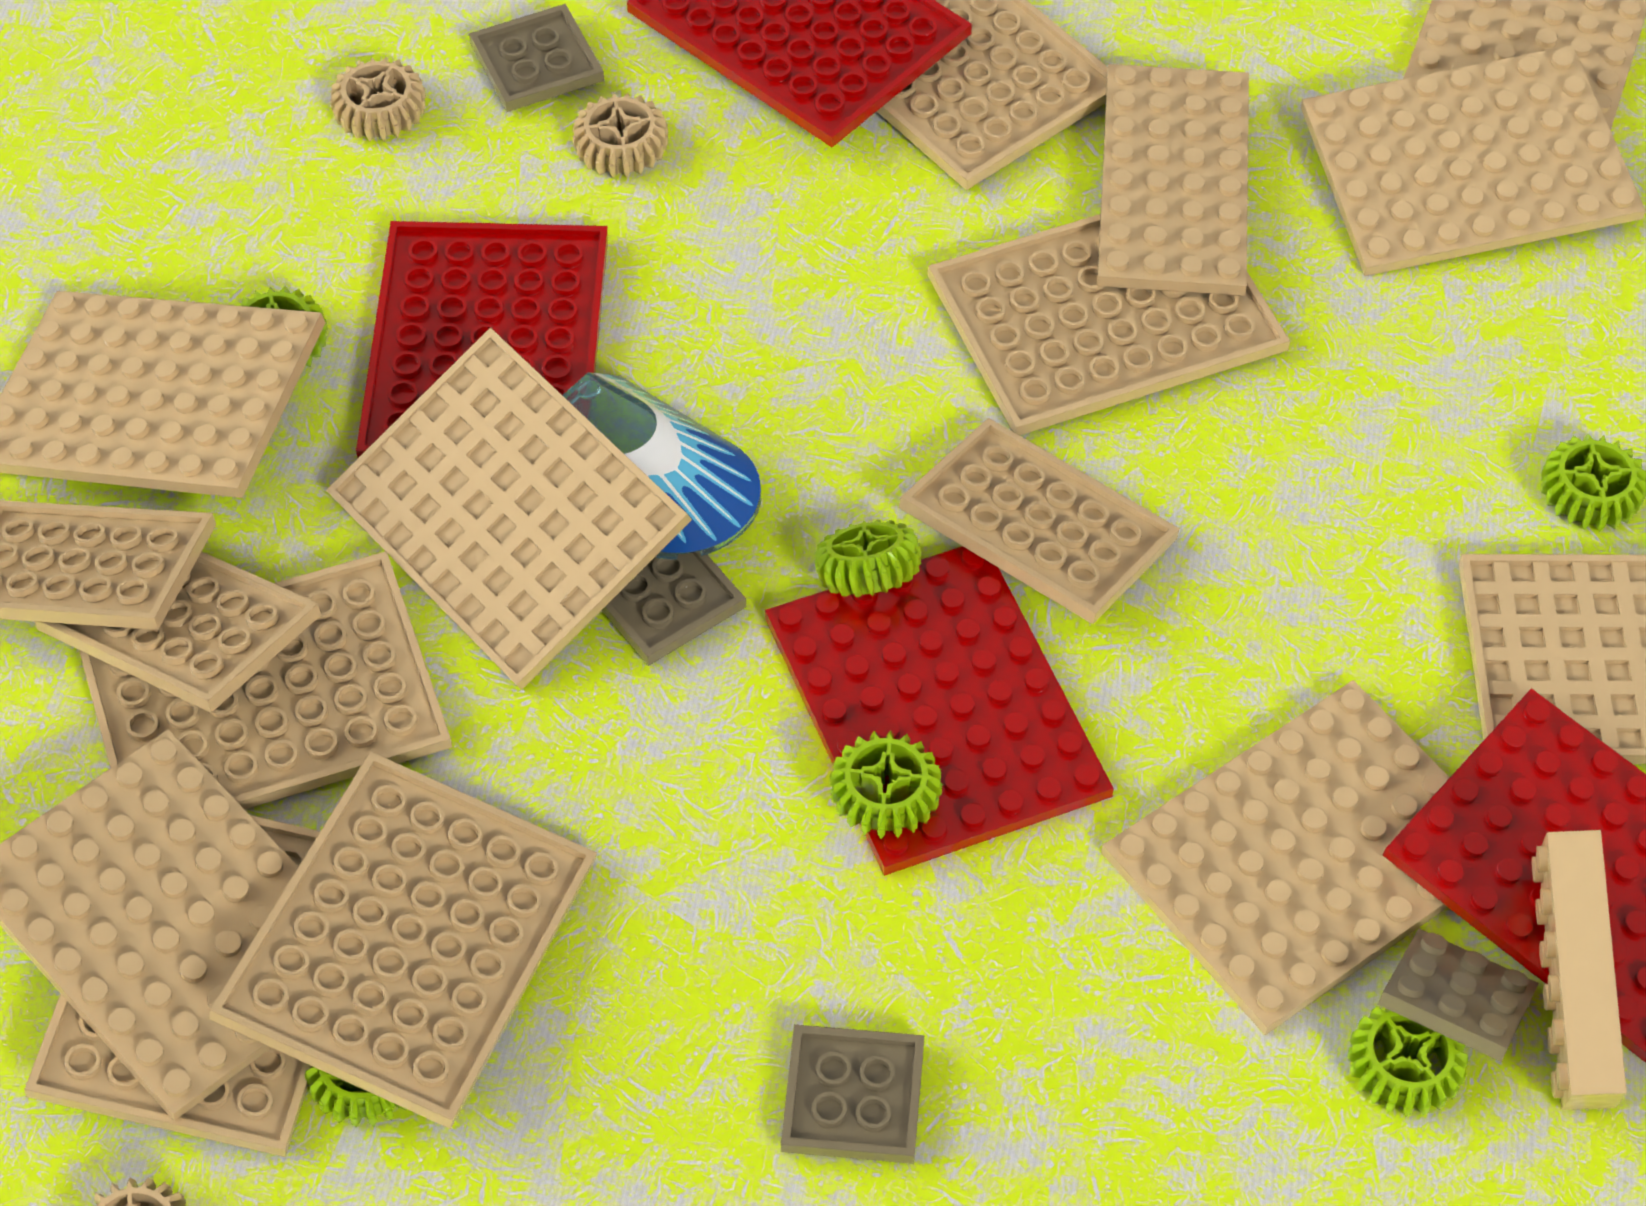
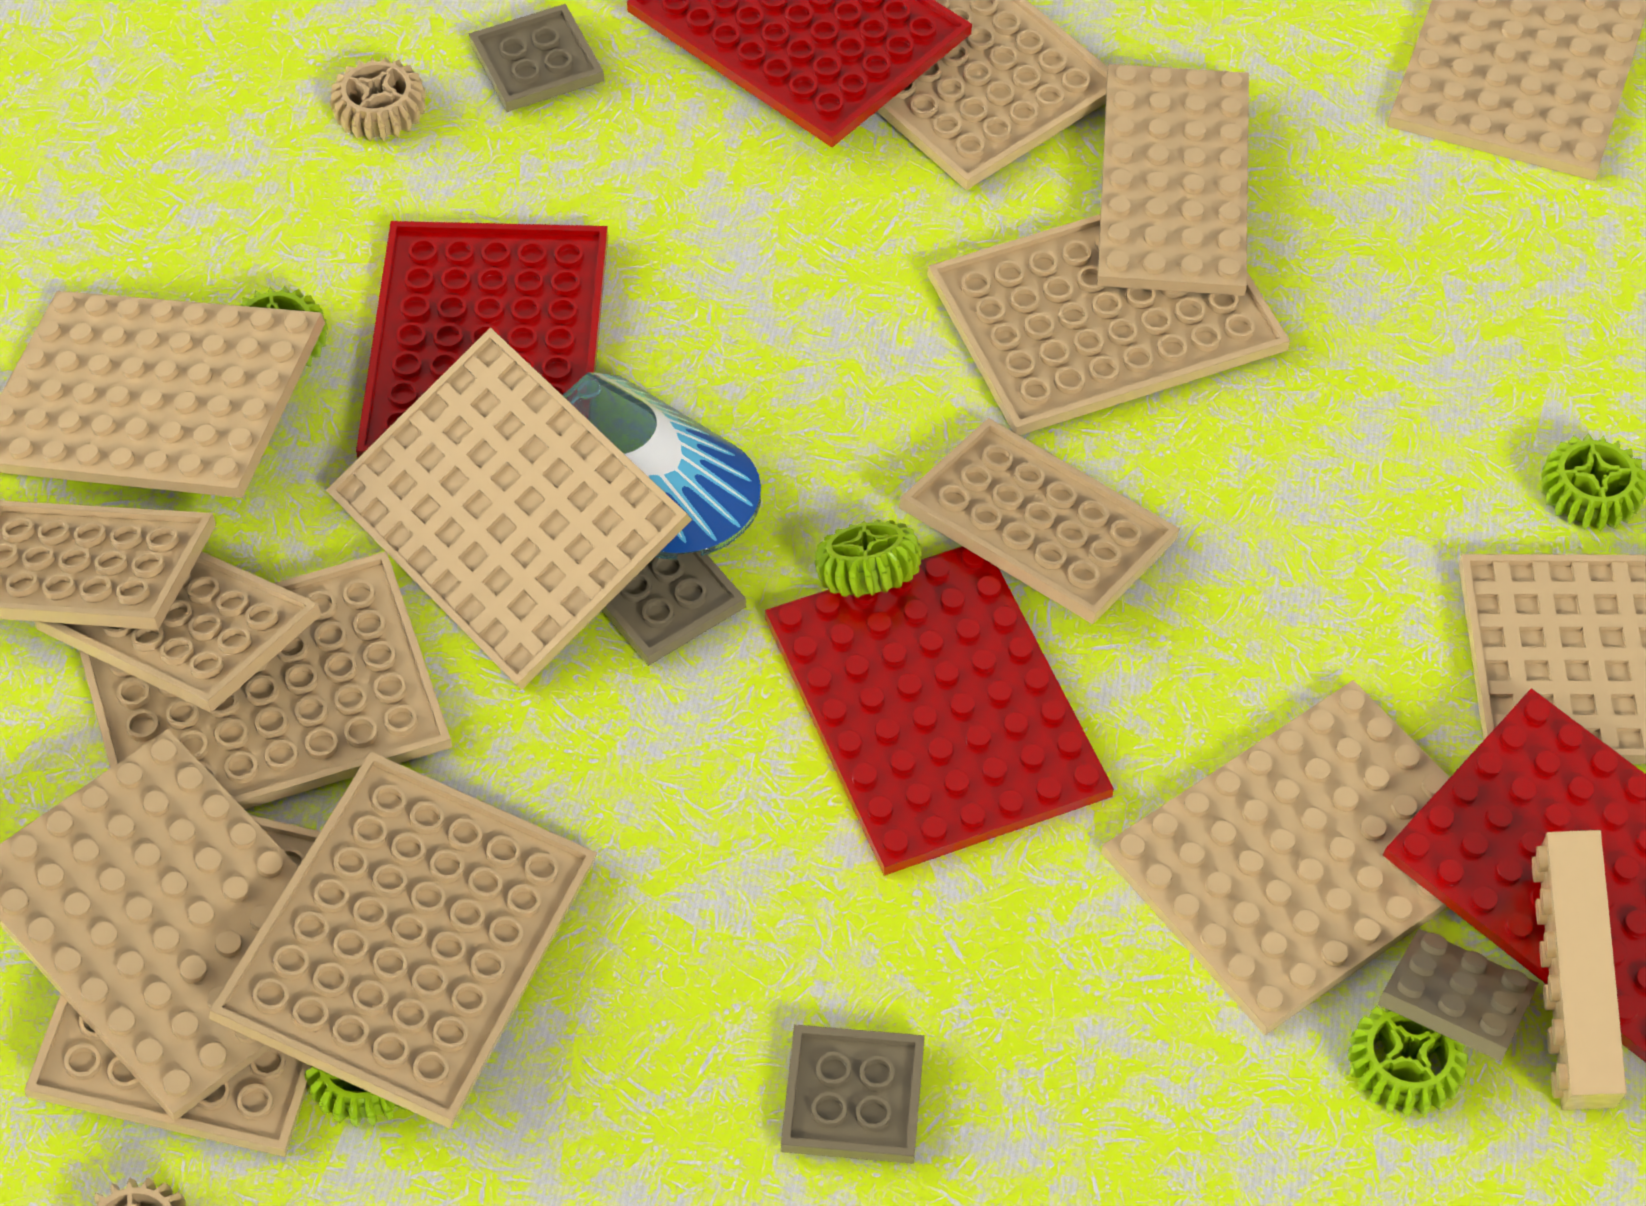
tan gear [573,92,668,178] -> none
lime gear [830,730,942,839] -> none
tan plate [1301,45,1646,276] -> none

